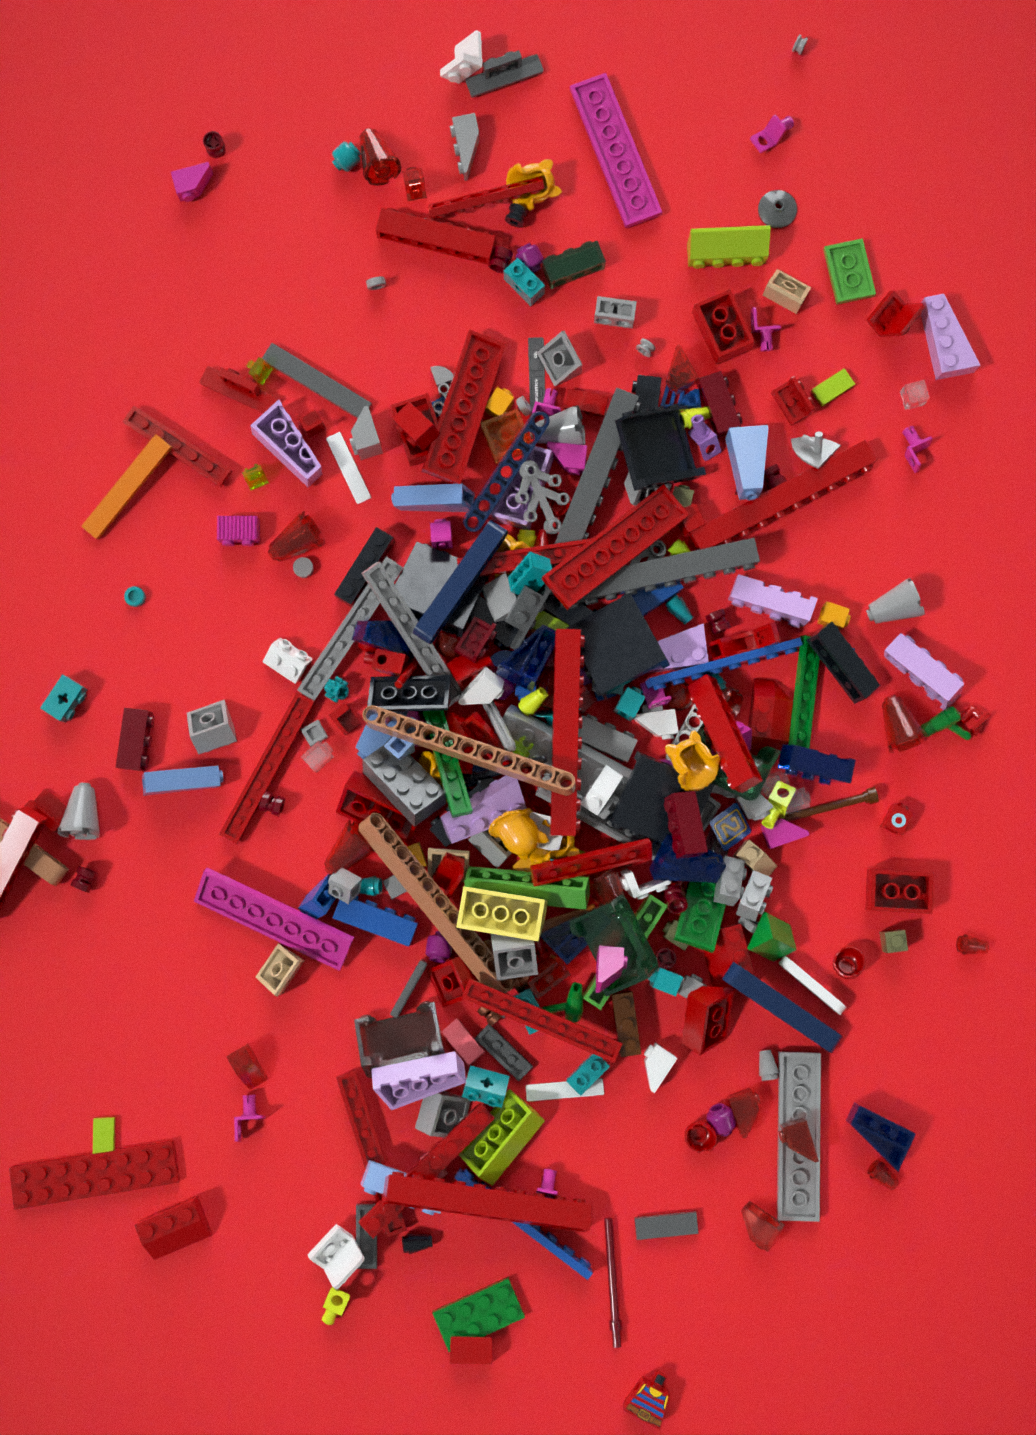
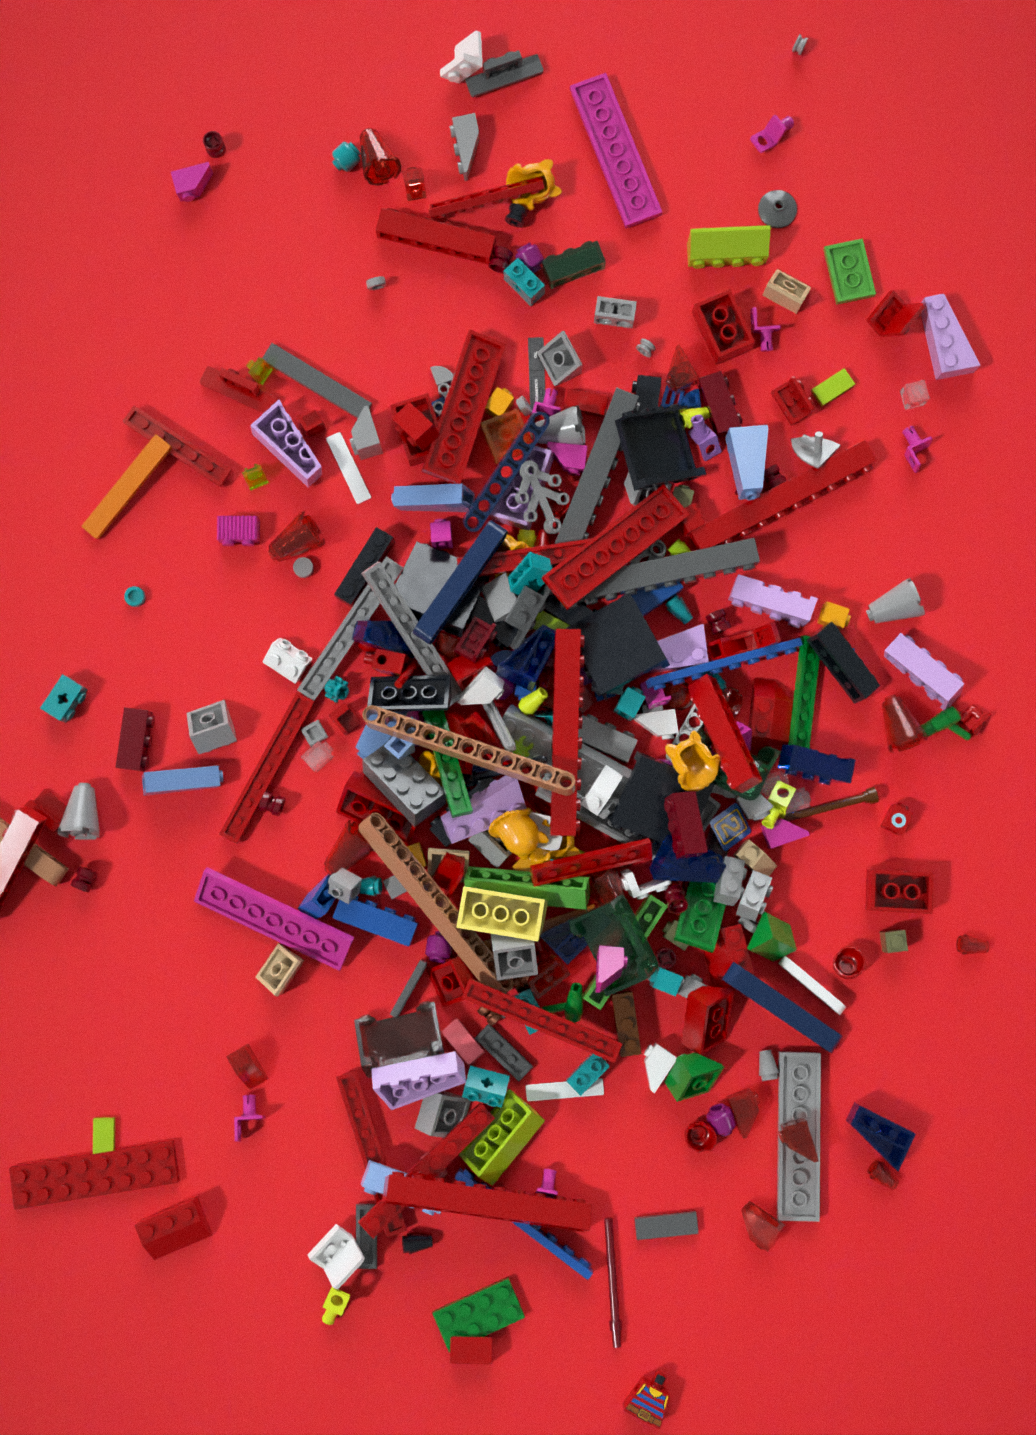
none -> green slope [664,1053,724,1102]

